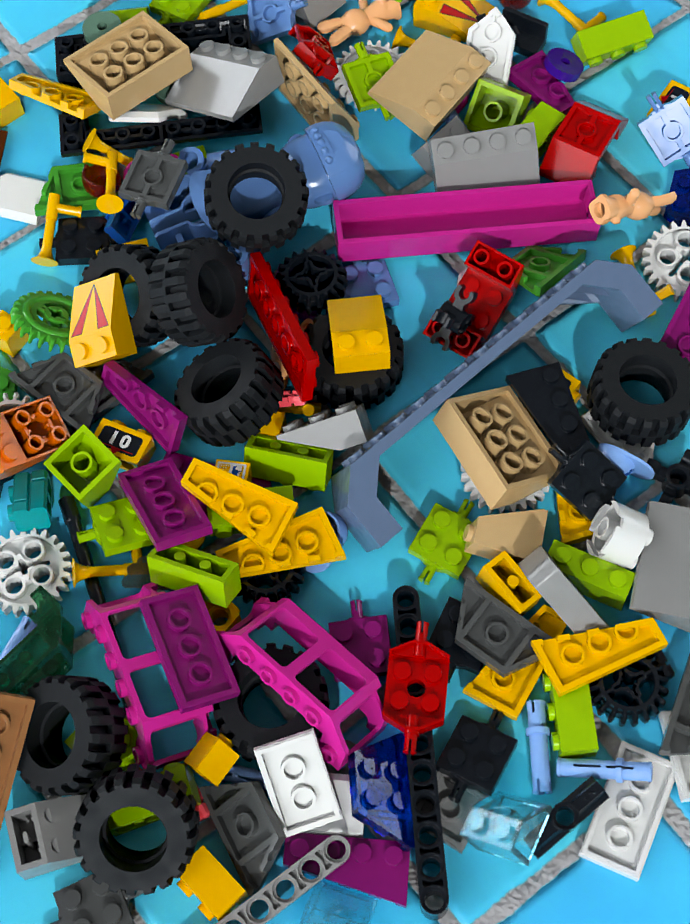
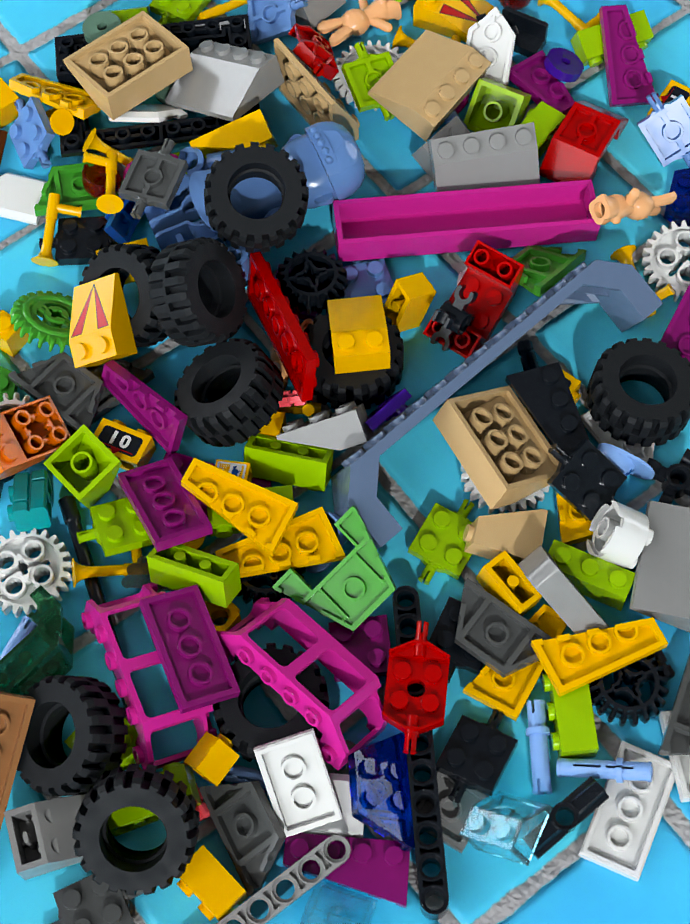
none -> medium blue plate [8,97,56,170]
none -> yellow piece [46,108,74,136]
none -> yellow slope [189,109,278,156]
none -> bright green wing [272,505,397,631]
none -> dark purple wing [365,388,412,431]
none -> yellow brick [383,272,436,332]
none -> black axle [517,339,539,371]
none -> magenta wing [599,5,659,107]

